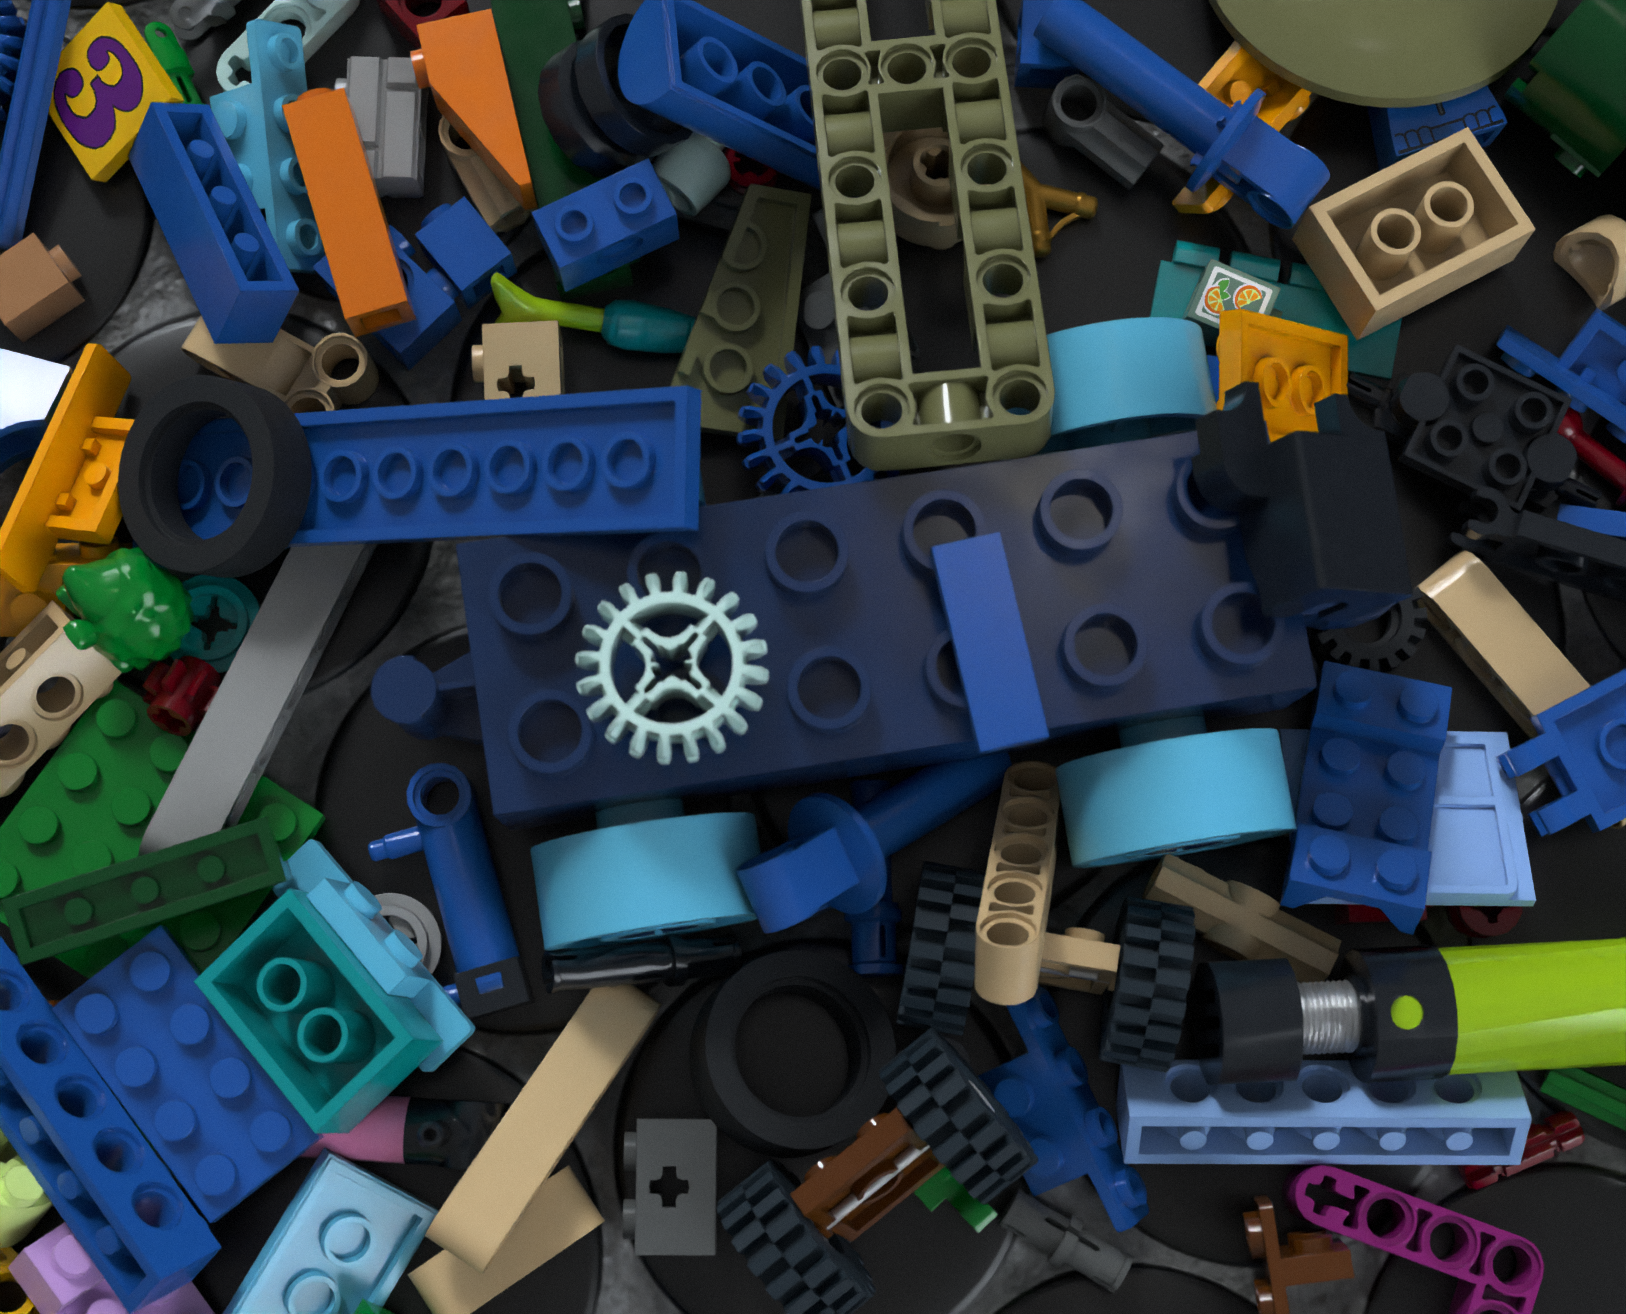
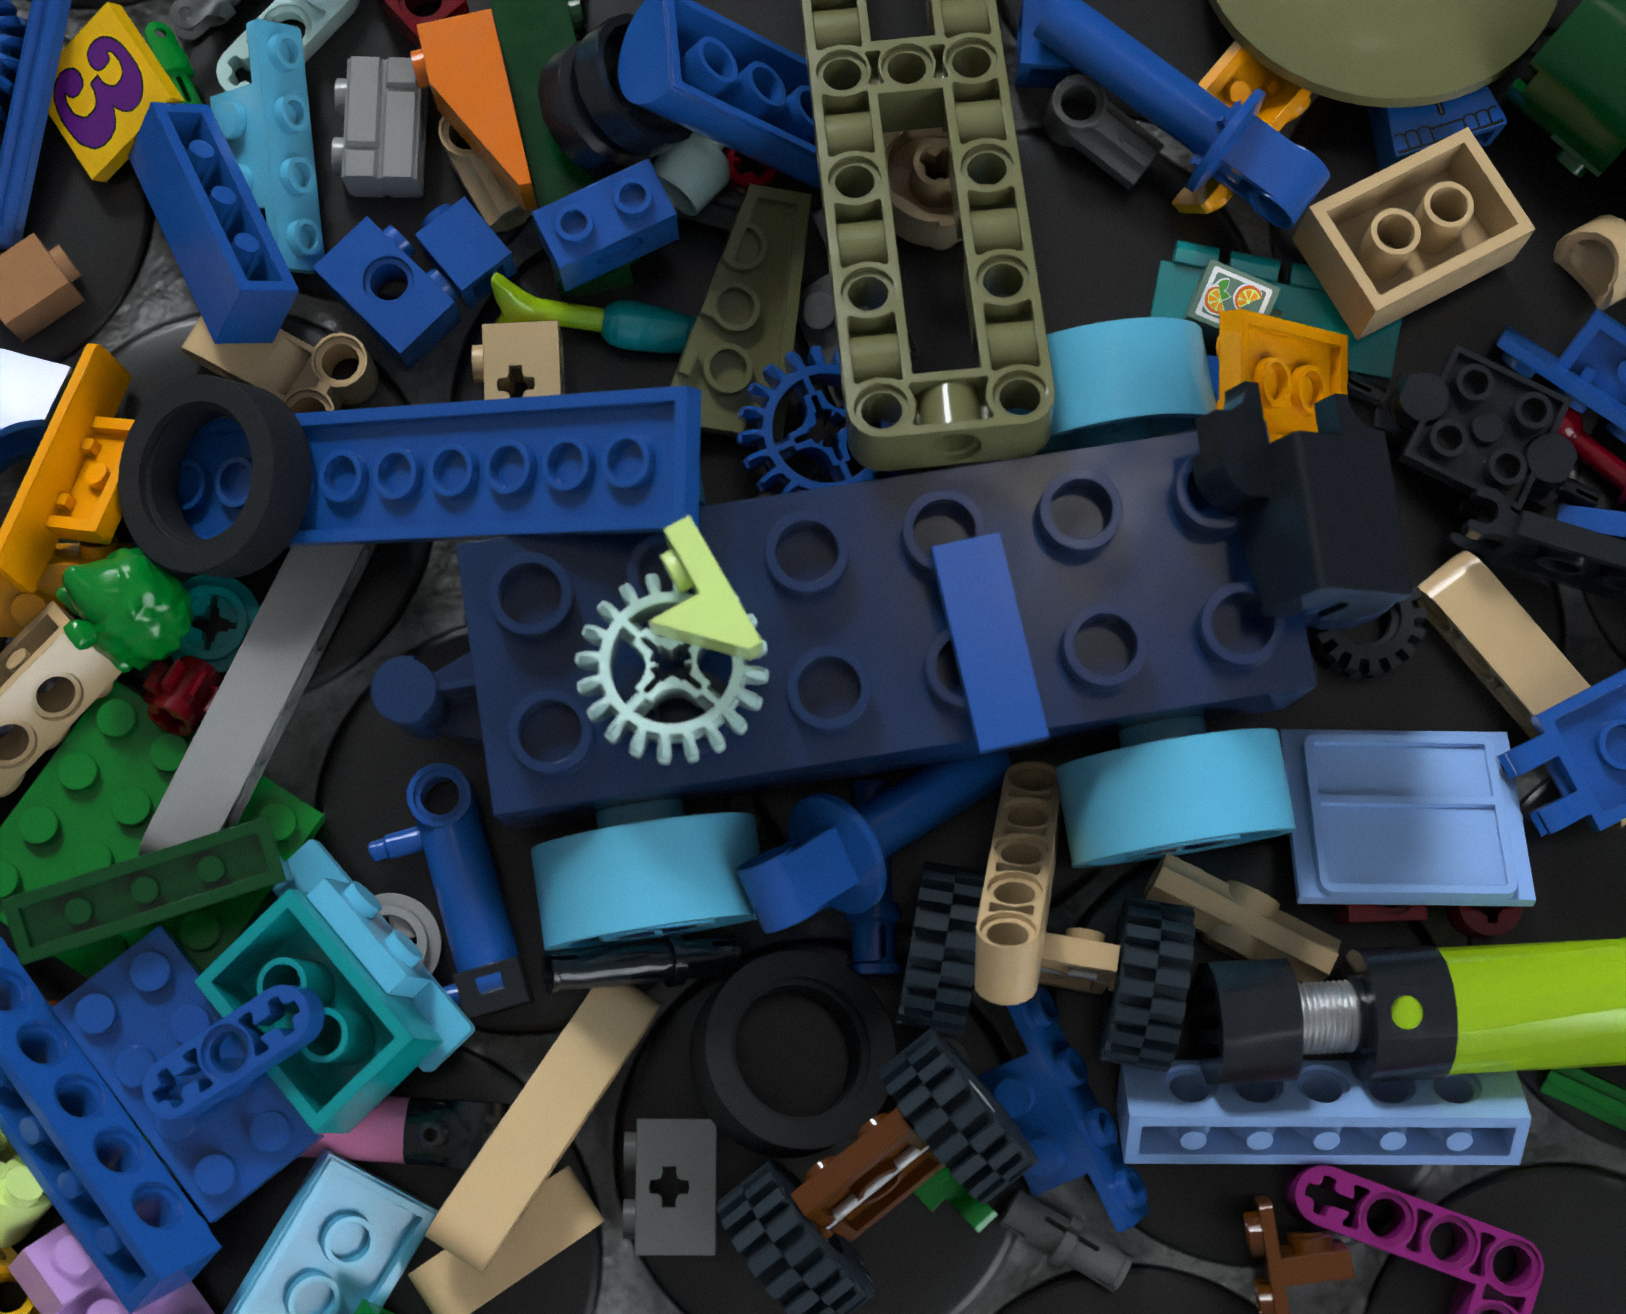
orange brick [282,87,416,337] -> none
pearl gold piece [1020,161,1098,258] -> none
blue piece [1280,661,1452,935] -> none
dark red axle [1457,1111,1585,1189] -> none
none -> blue beam [142,985,325,1119]
none -> yellowish green slope [648,515,762,660]

